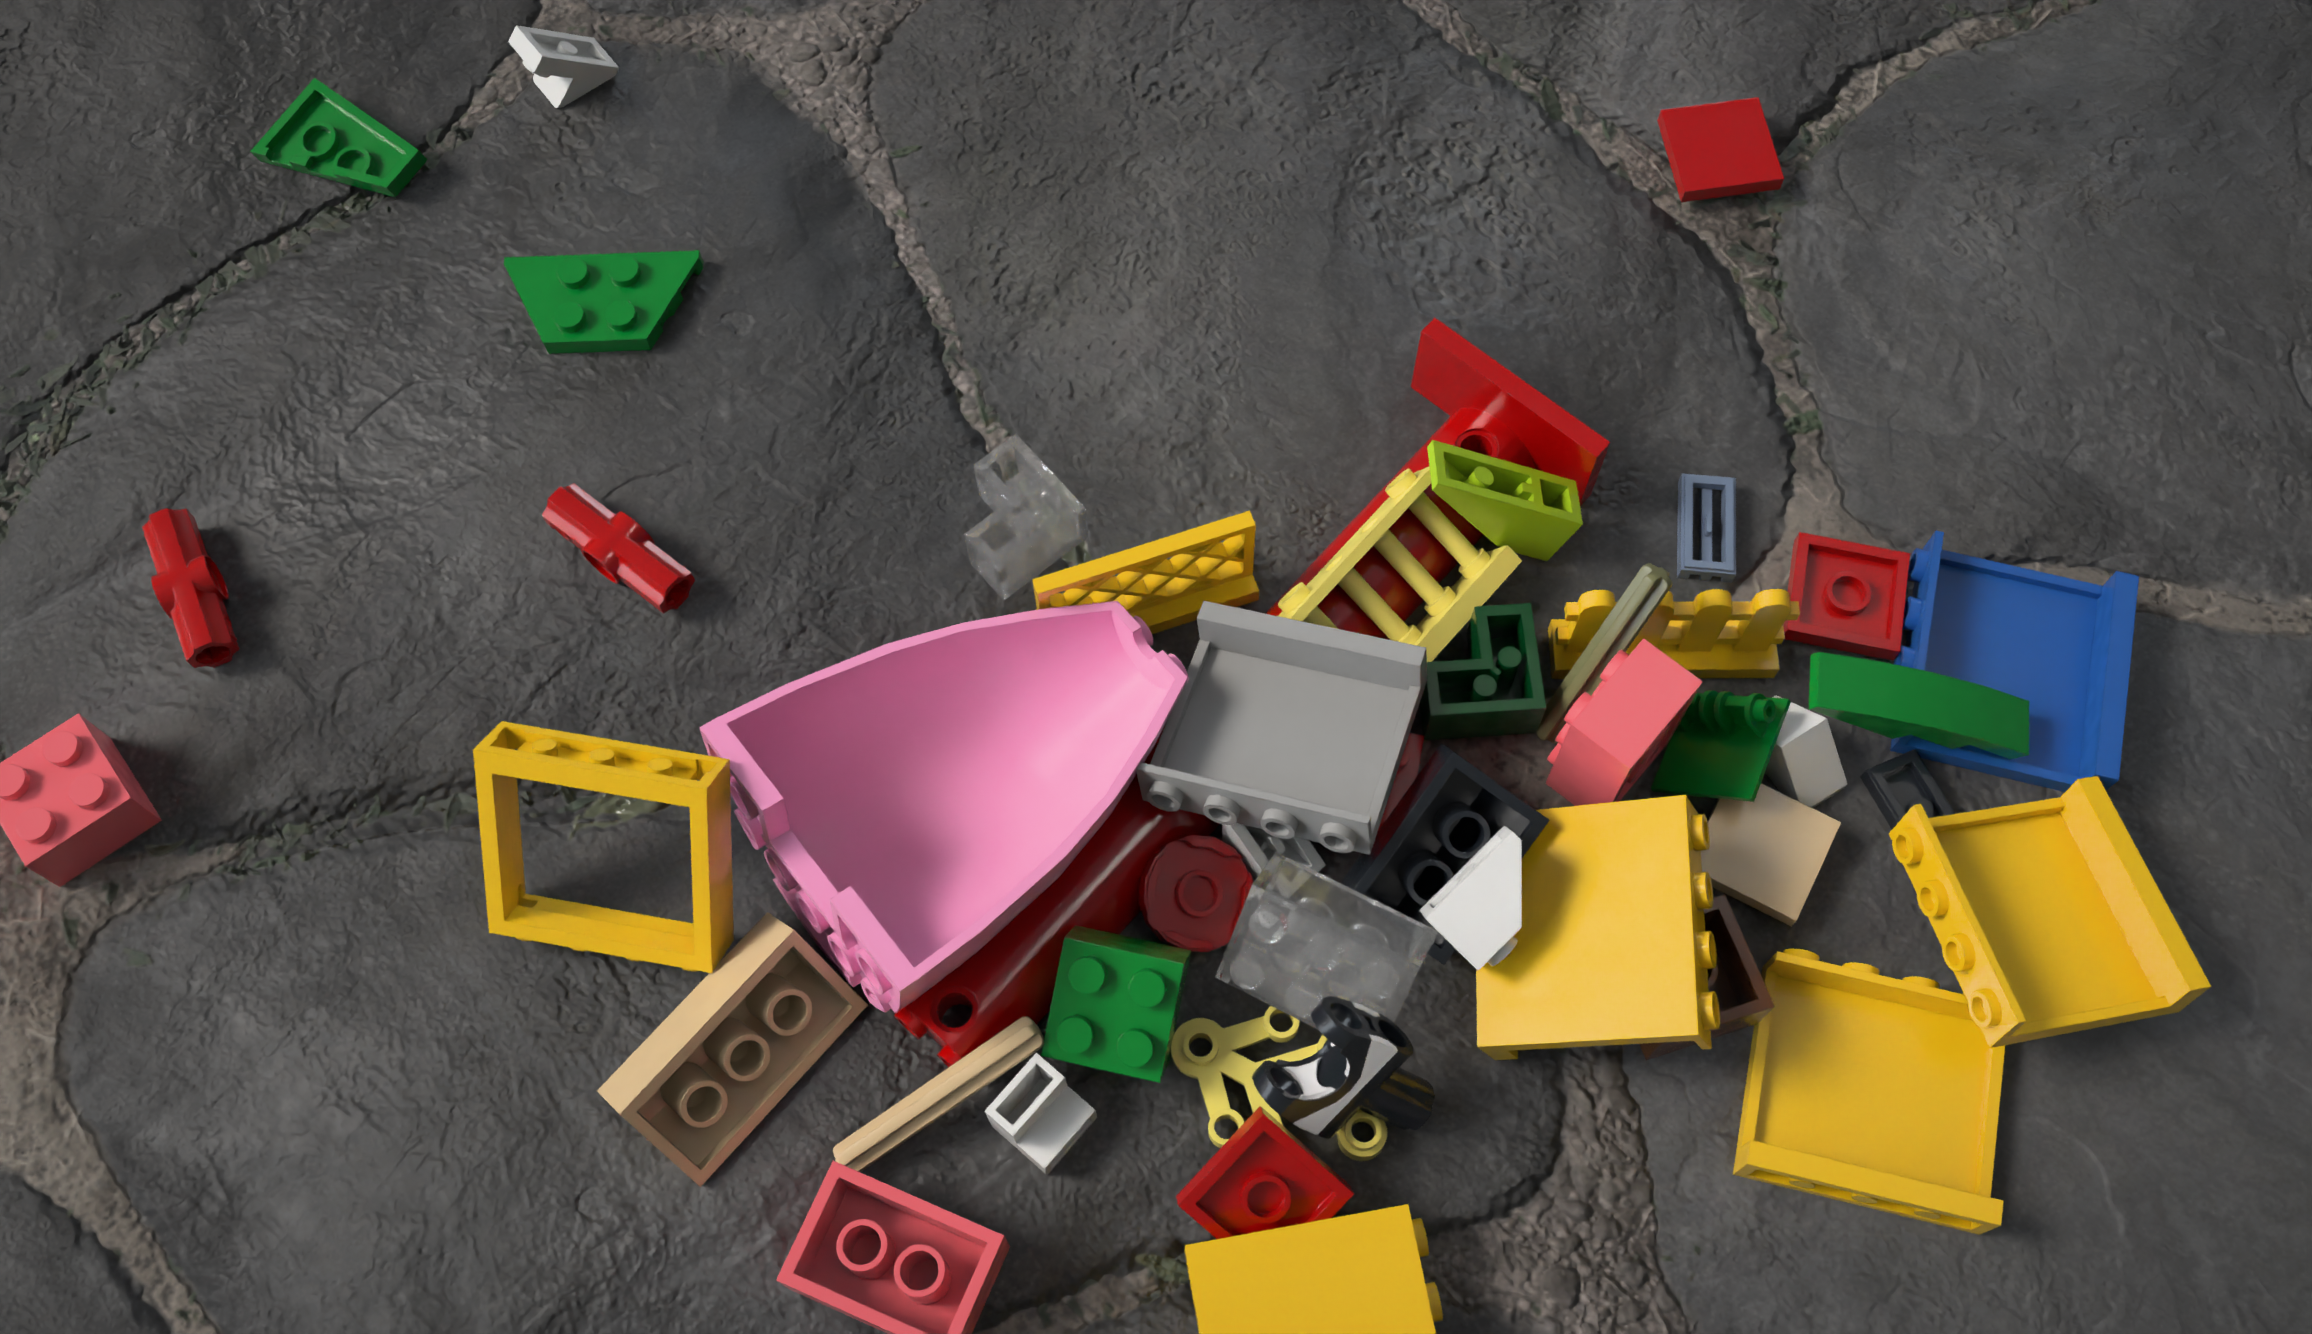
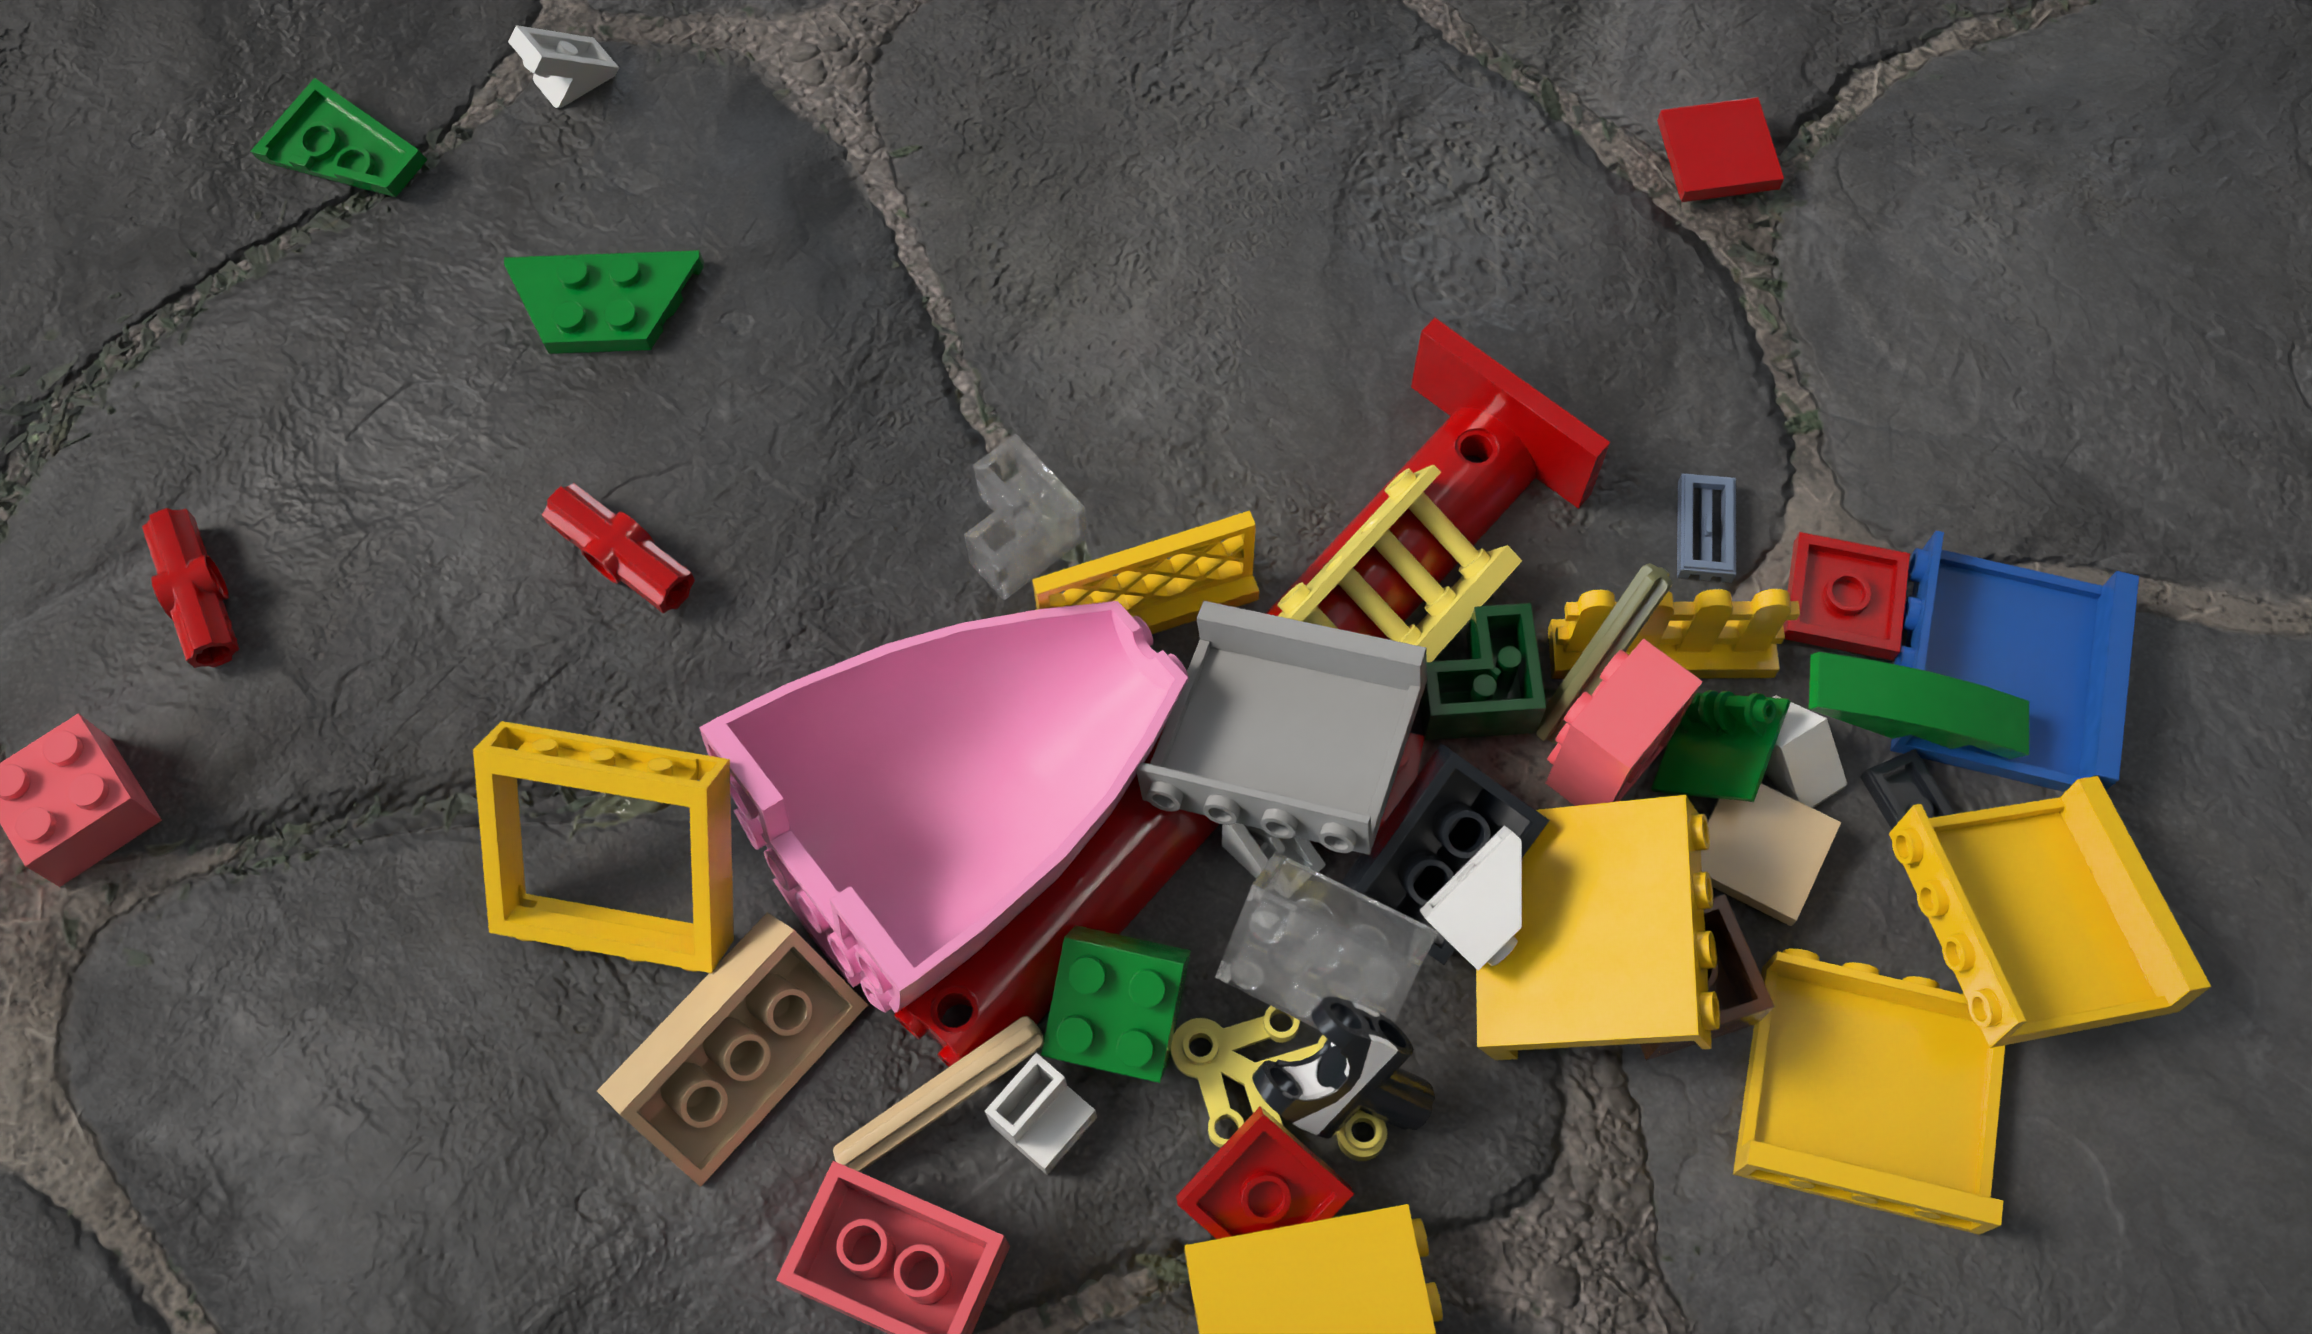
red tile [1138,835,1255,952] -> none
lime slope [1427,440,1583,561] -> none

